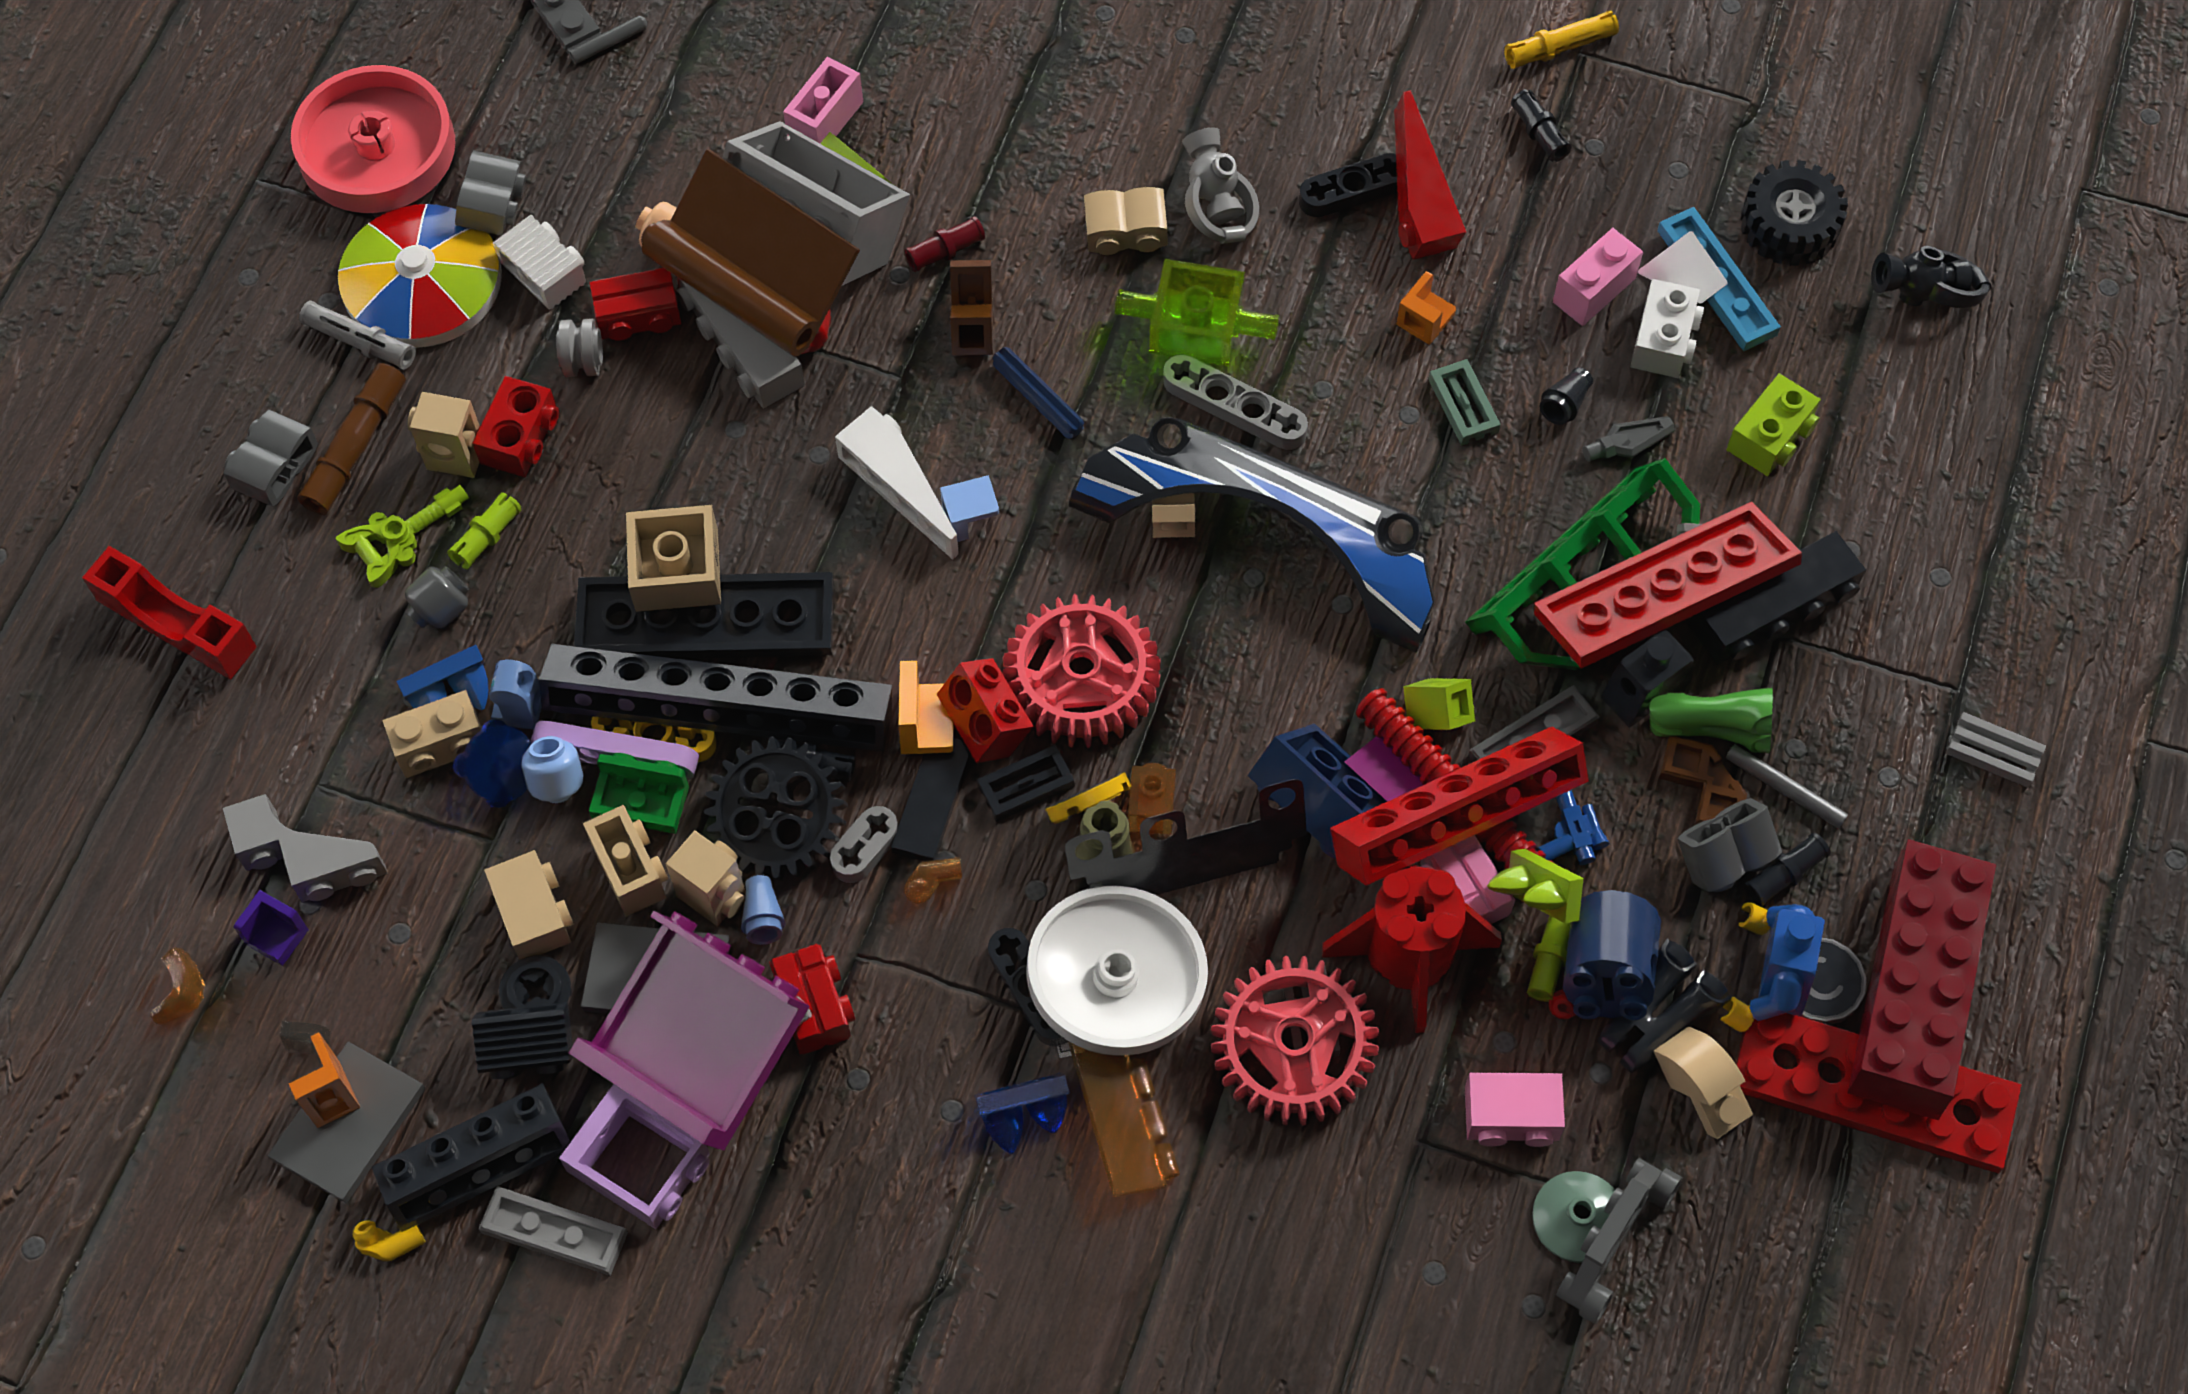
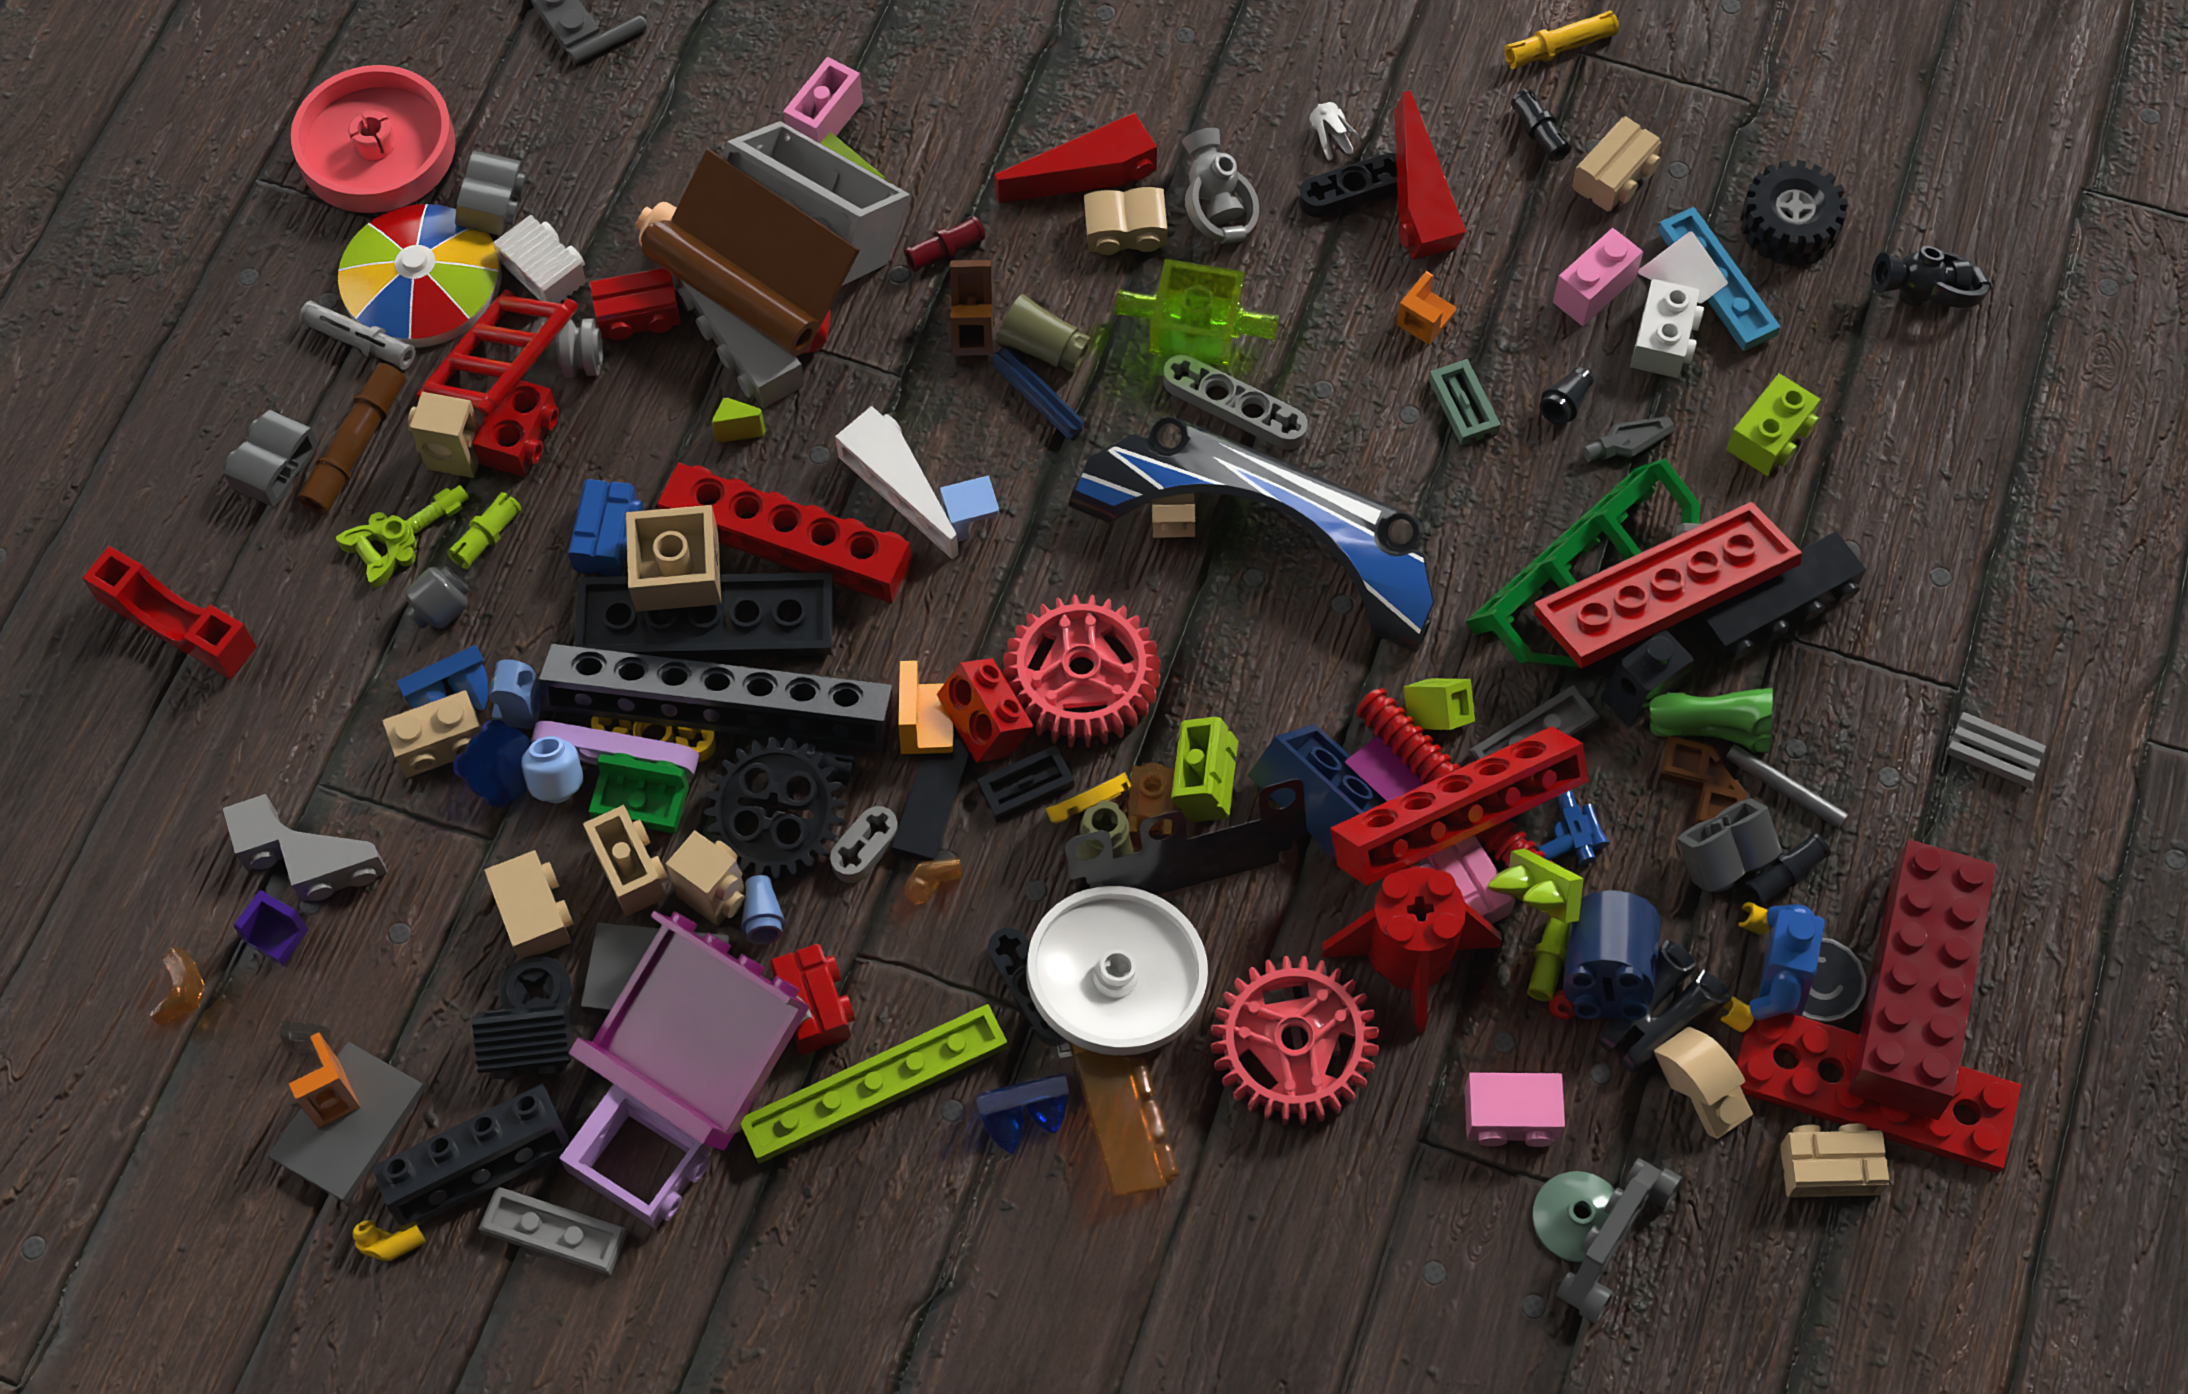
none -> red bar [415,289,578,417]
none -> blue brick [568,479,643,576]
none -> red brick [657,462,912,603]
none -> lime slope [712,398,766,442]
none -> lime plate [740,1004,1008,1164]
none -> red slope [994,112,1157,203]
none -> olive plant [997,294,1092,373]
none -> lime brick [1171,717,1238,822]
none -> white piece [1309,102,1361,161]
none -> tan brick [1572,116,1661,212]
none -> tan brick [1781,1124,1889,1197]

